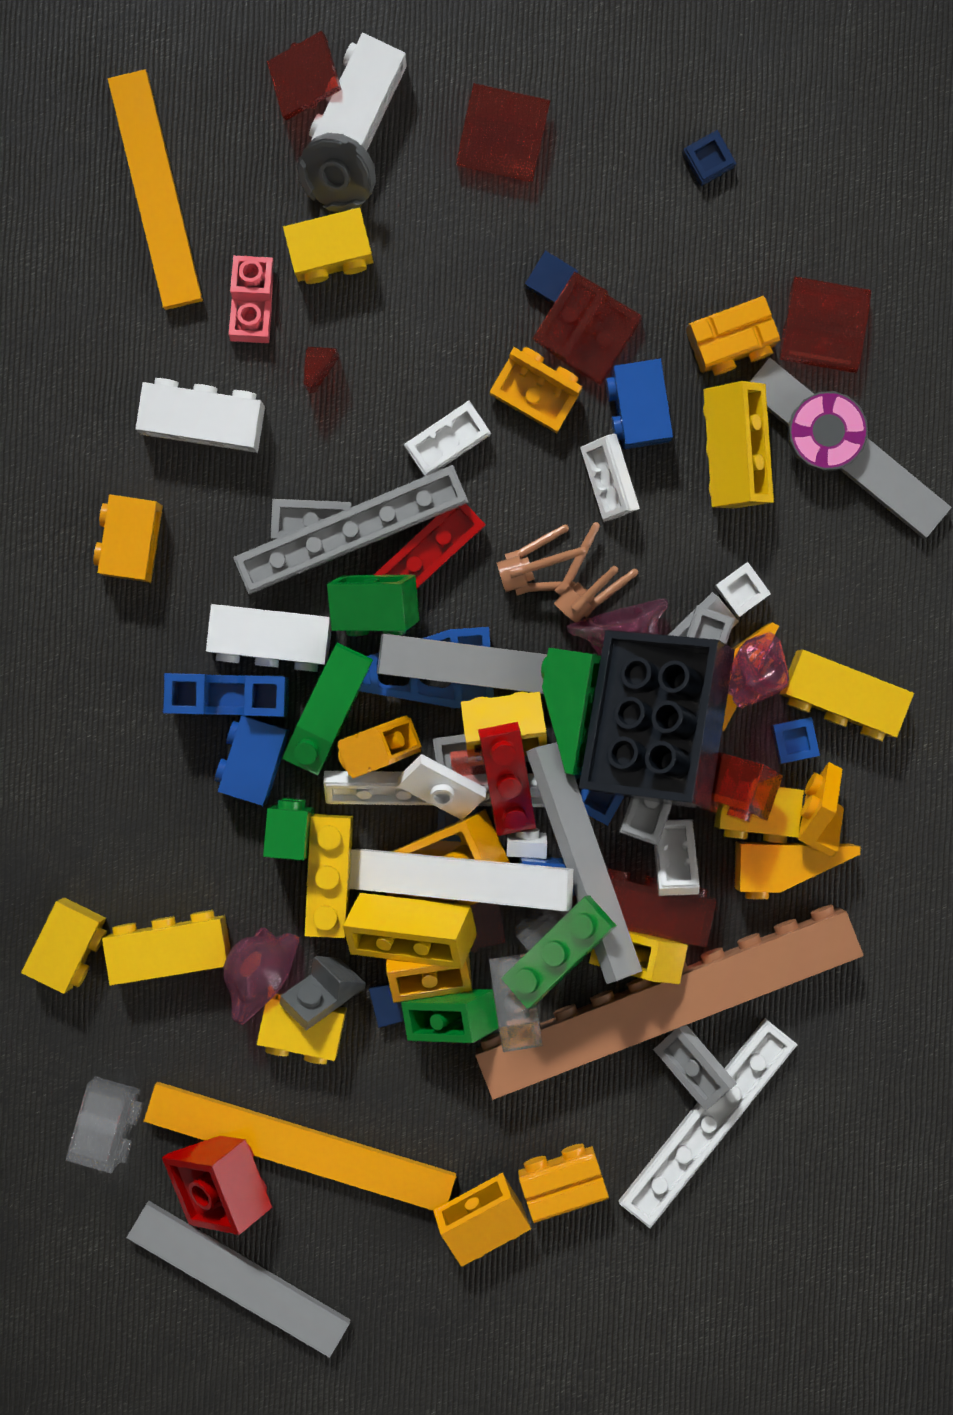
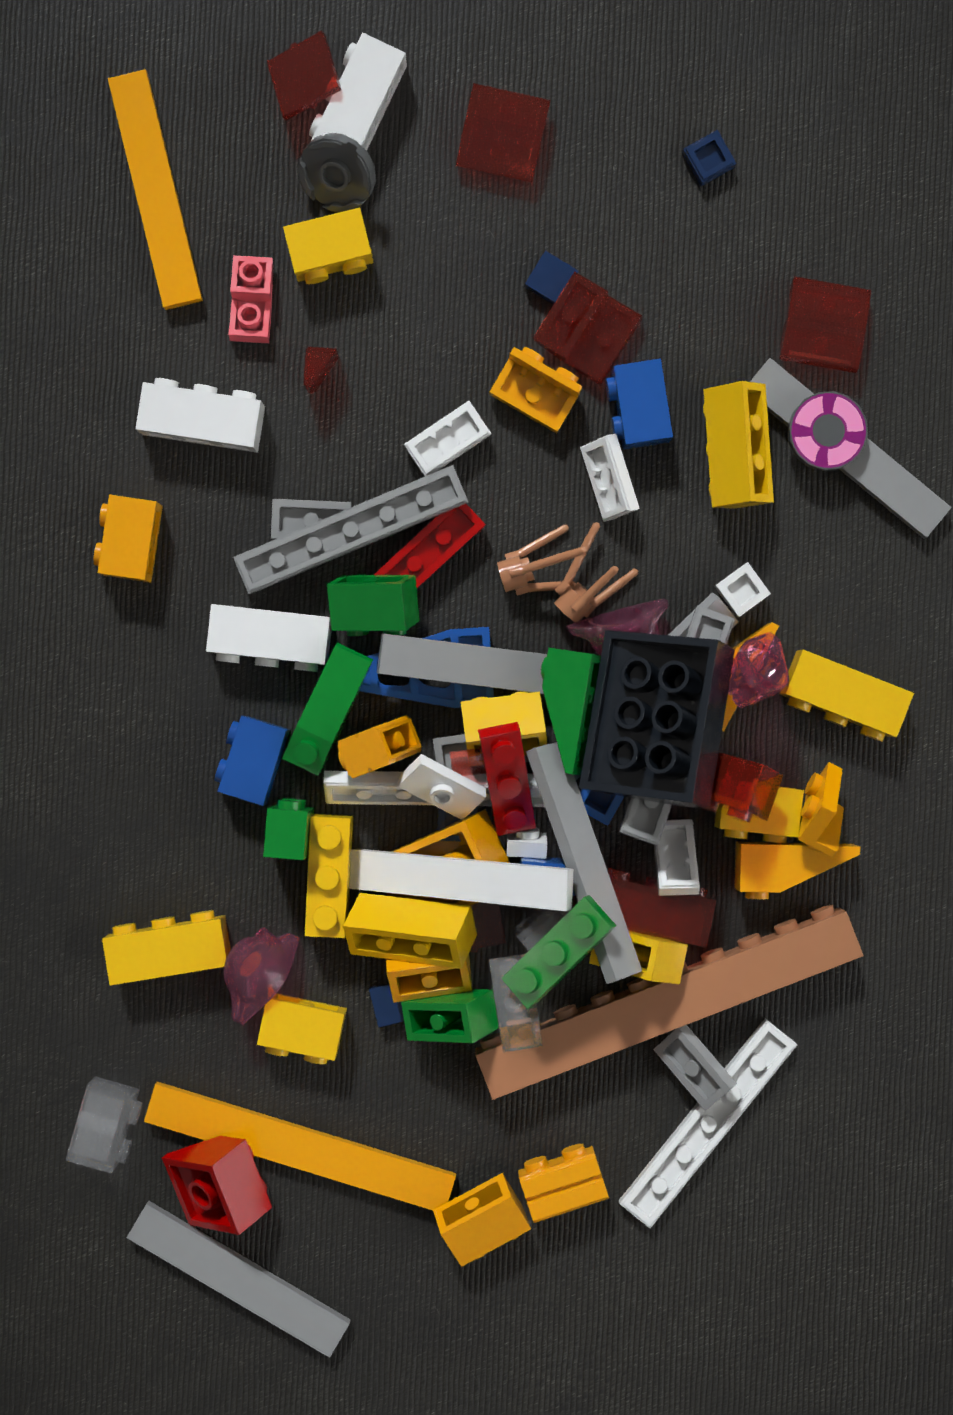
yellow brick [21,897,107,994] -> none
blue arch [163,673,290,717] -> none
dark grey slope [280,956,366,1031] -> none
light orange brick [686,296,780,376] -> none
blue plate [771,717,820,764] -> none

